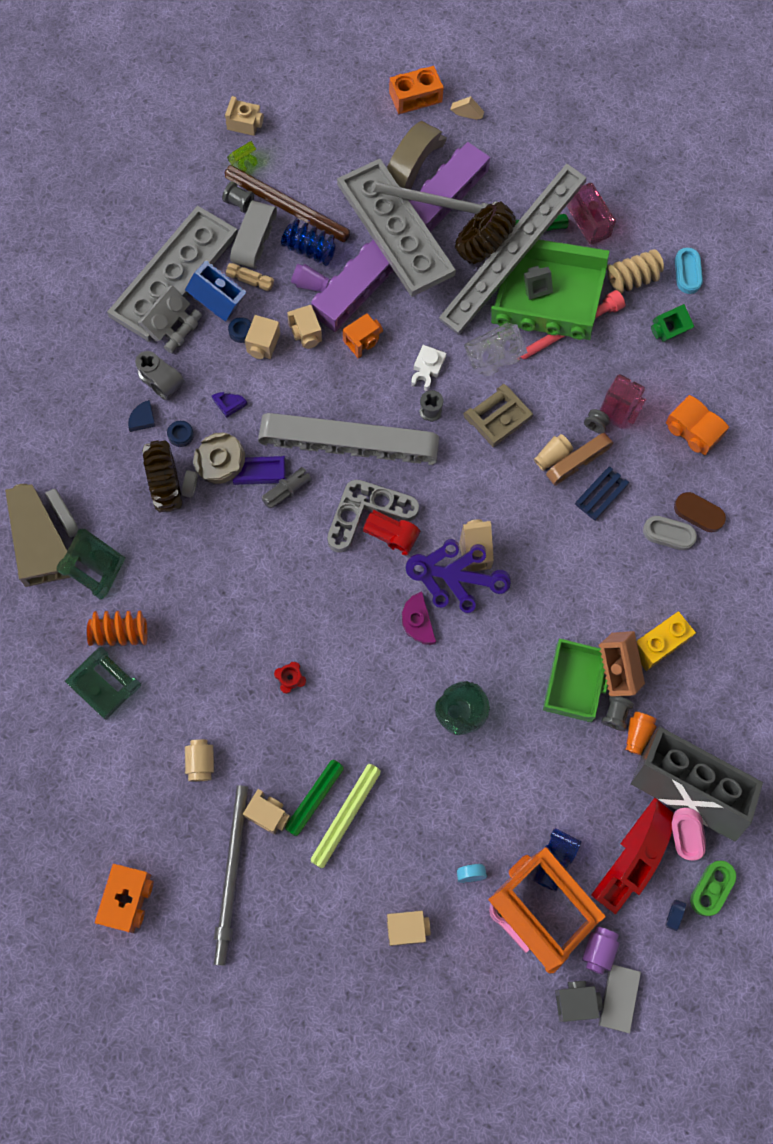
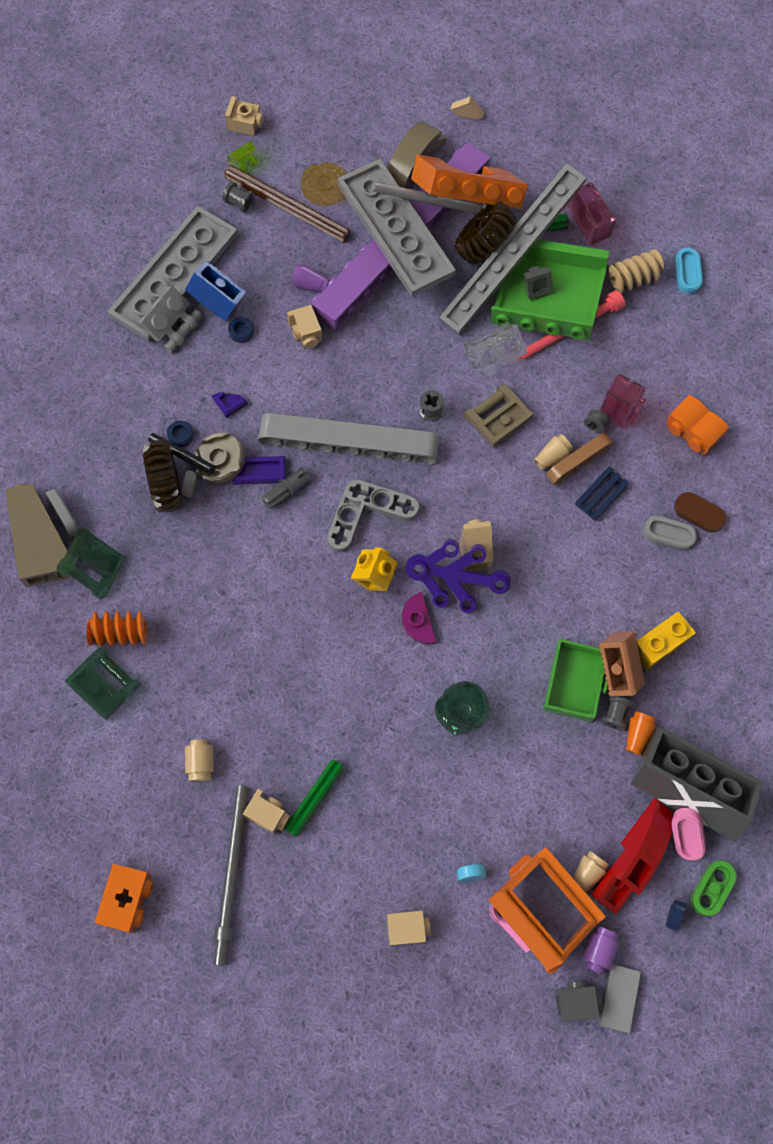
dark blue tile [128,400,155,432] -> none
flat silver piece [135,351,185,400] -> none
tan axle [226,263,274,291] -> none
light grey beam [230,200,277,269] -> none
tan brick [245,315,280,359] -> none
red plate [274,662,306,694] -> none
clear blue piece [280,218,336,266] -> none
yellowish green axle [311,764,381,868] -> none
orange brick [343,313,383,359] -> none
red piece [363,510,421,556] -> none
orange brick [389,66,444,114] -> none
white plate [411,345,446,391] -> none
clear blue piece [533,828,581,892] -> none
green brick [651,304,695,342] -> none
none -> black bar [148,433,215,475]
none -> clear yellow tile [301,162,346,206]
none -> yellow brick [351,547,398,591]
none -> orange arch [411,154,528,209]
none -> tan cone [573,851,609,893]

